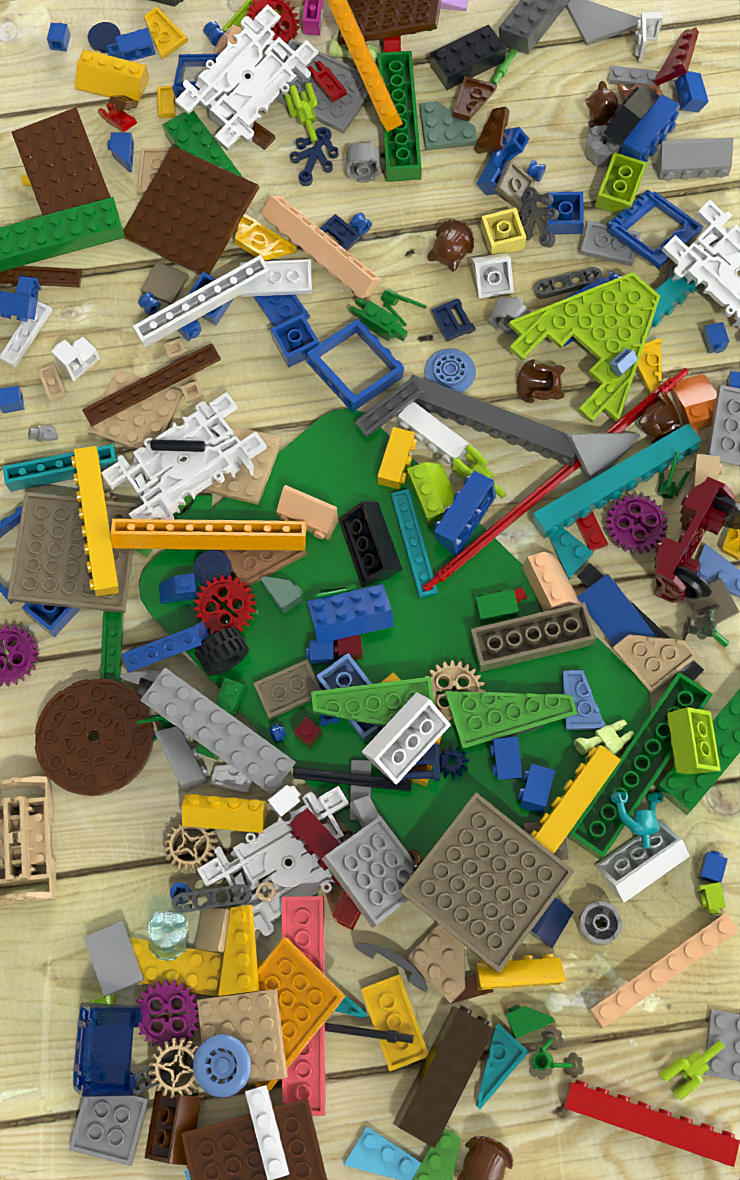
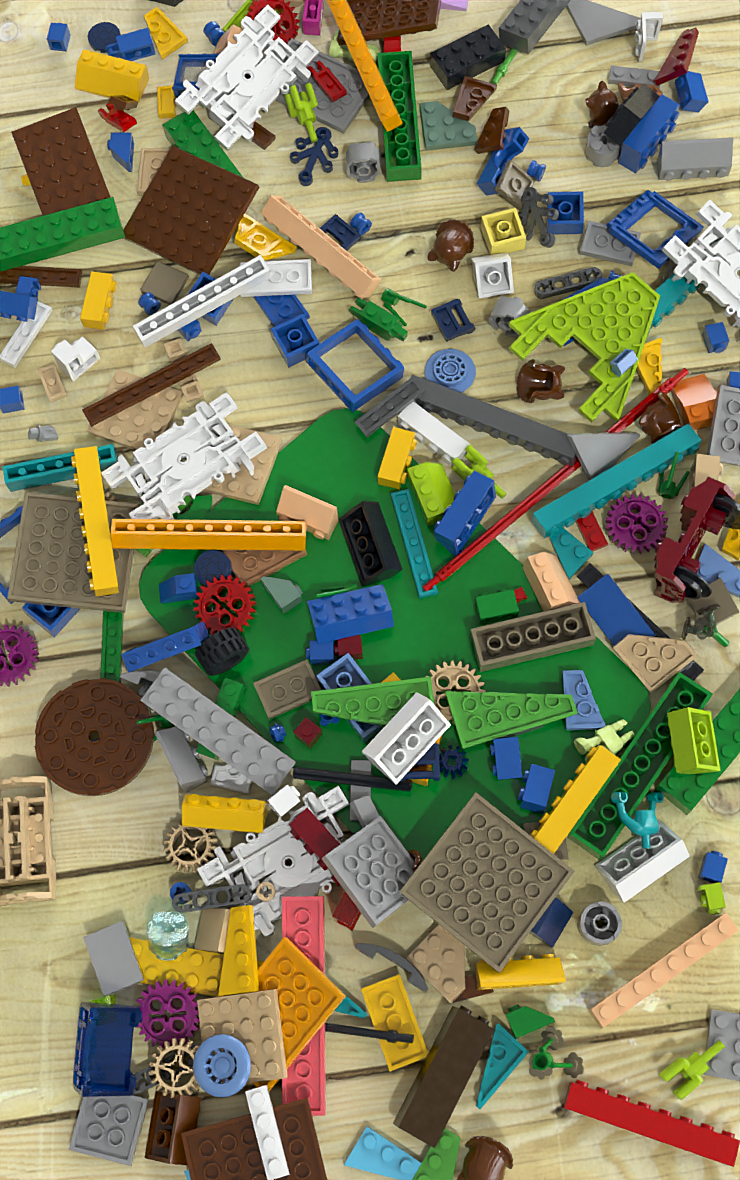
black axle [150,439,206,452] -> none
lime slope [595,152,648,212] -> none
none -> yellow brick [80,271,117,330]

